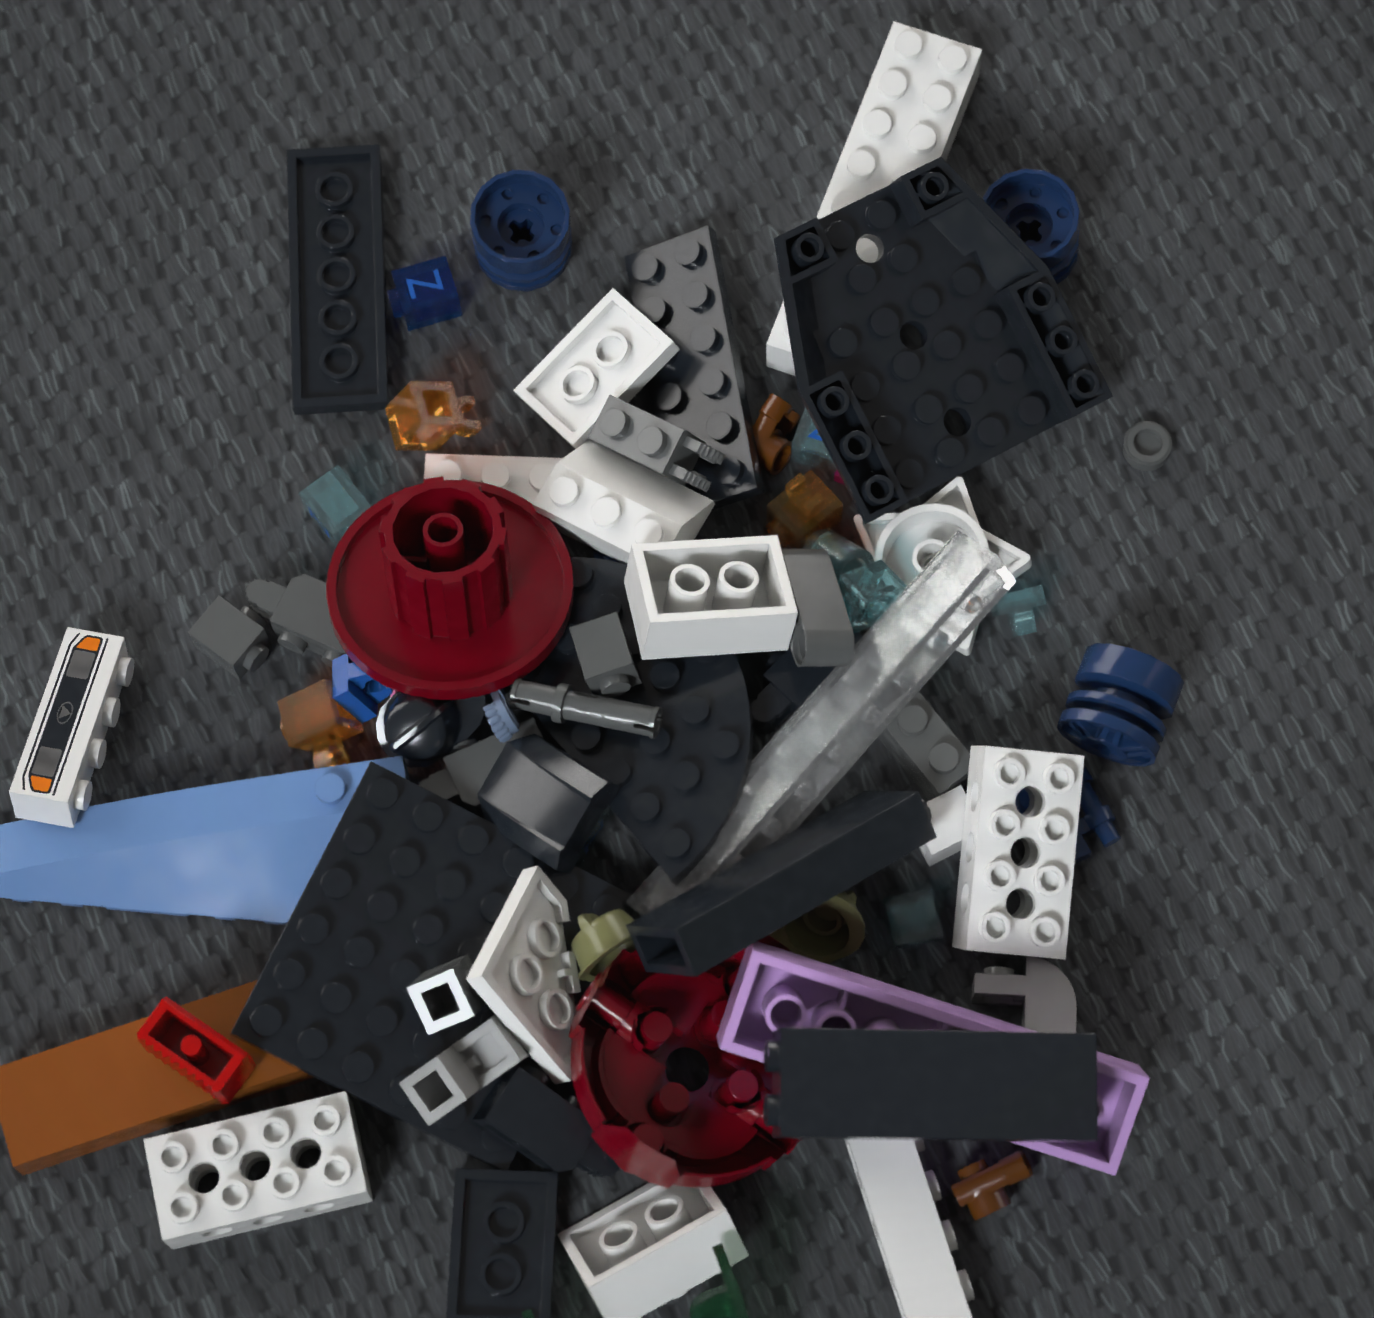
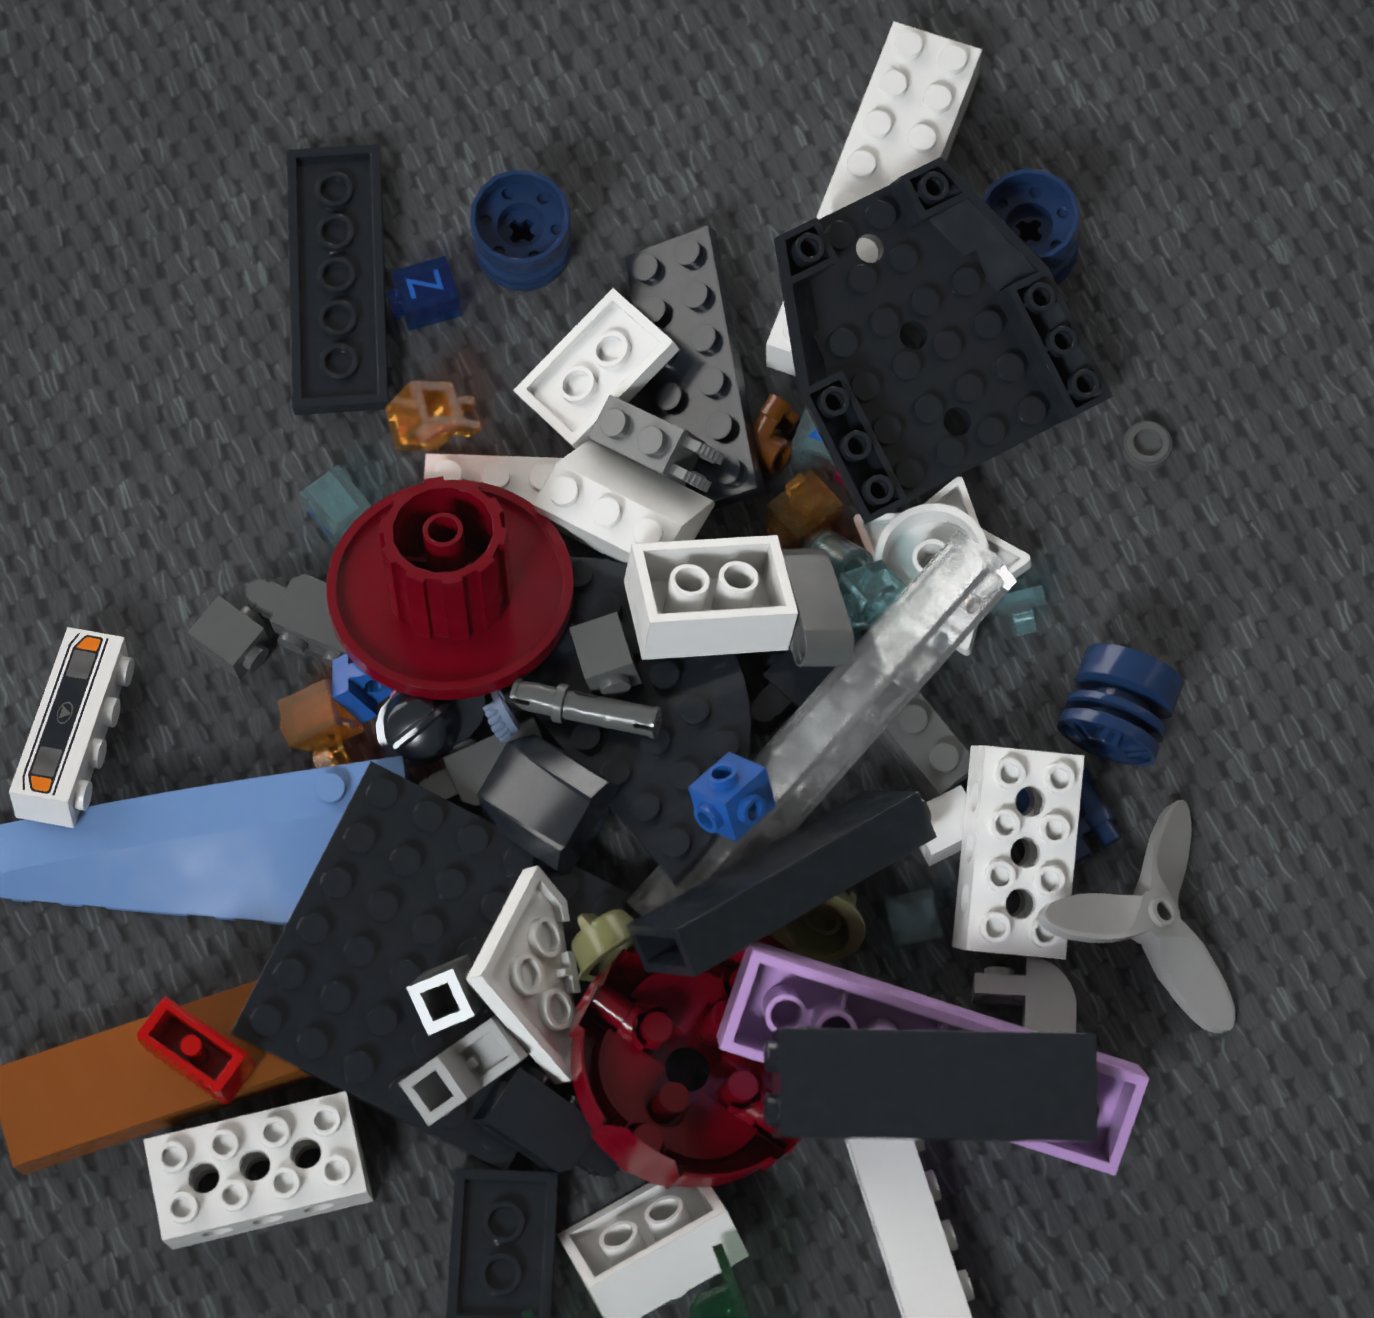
reddish brown plate [951,1149,1034,1221] -> none
none -> blue brick [688,752,776,842]
none -> light grey piece [1037,800,1236,1033]

